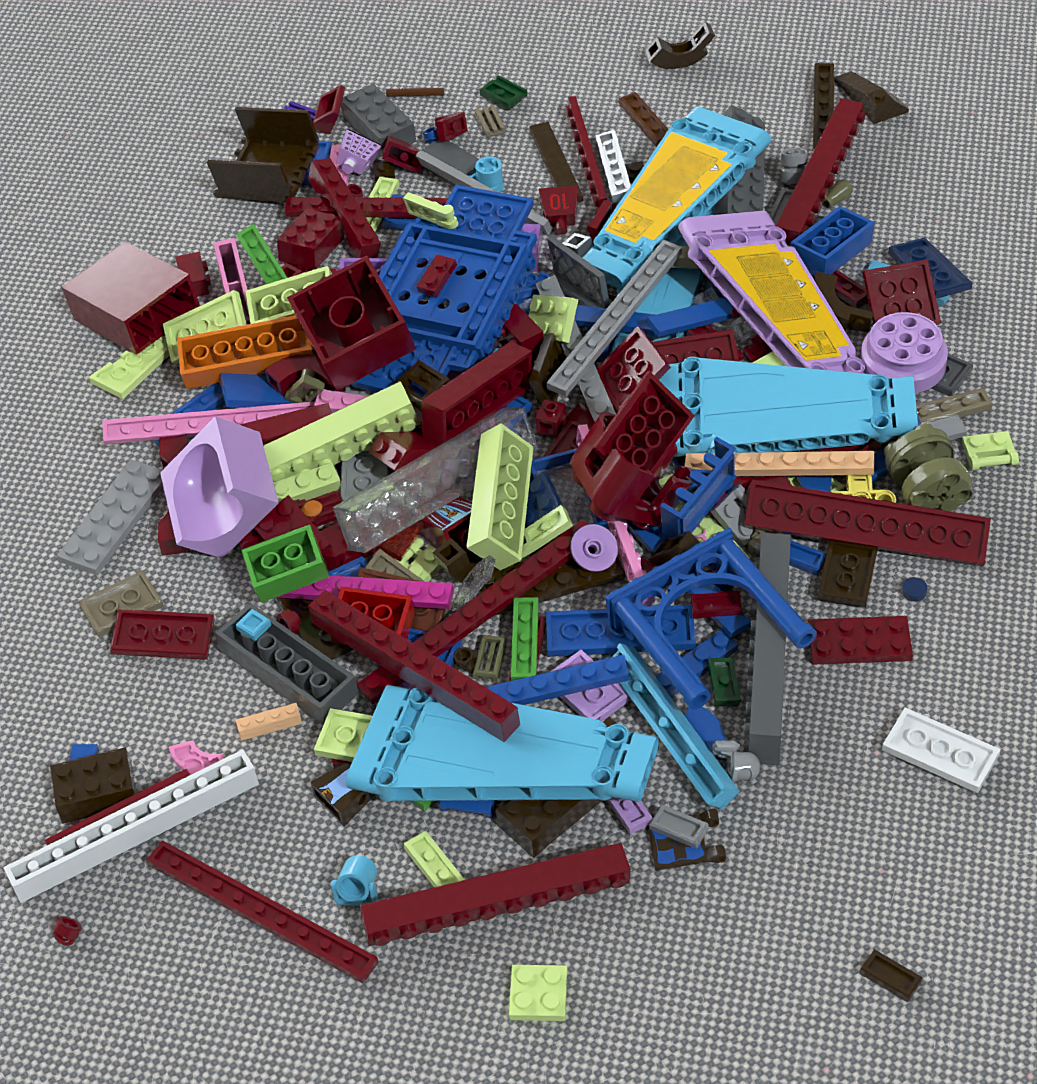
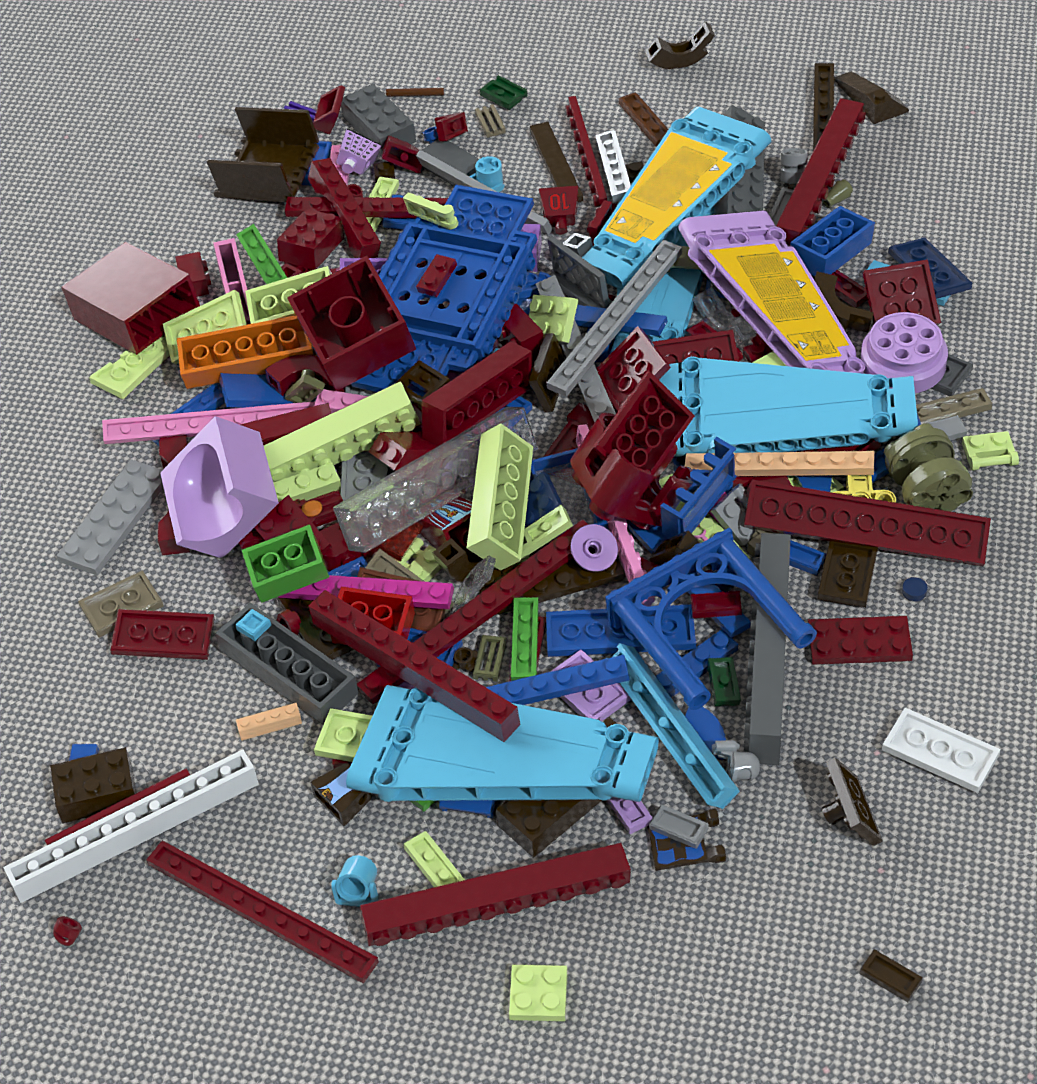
bright pink tile [169,740,224,775] -> none
dark red brick [535,399,569,438] -> none
blue tile [646,298,742,337] -> none
none -> dark brown plate [821,757,883,846]

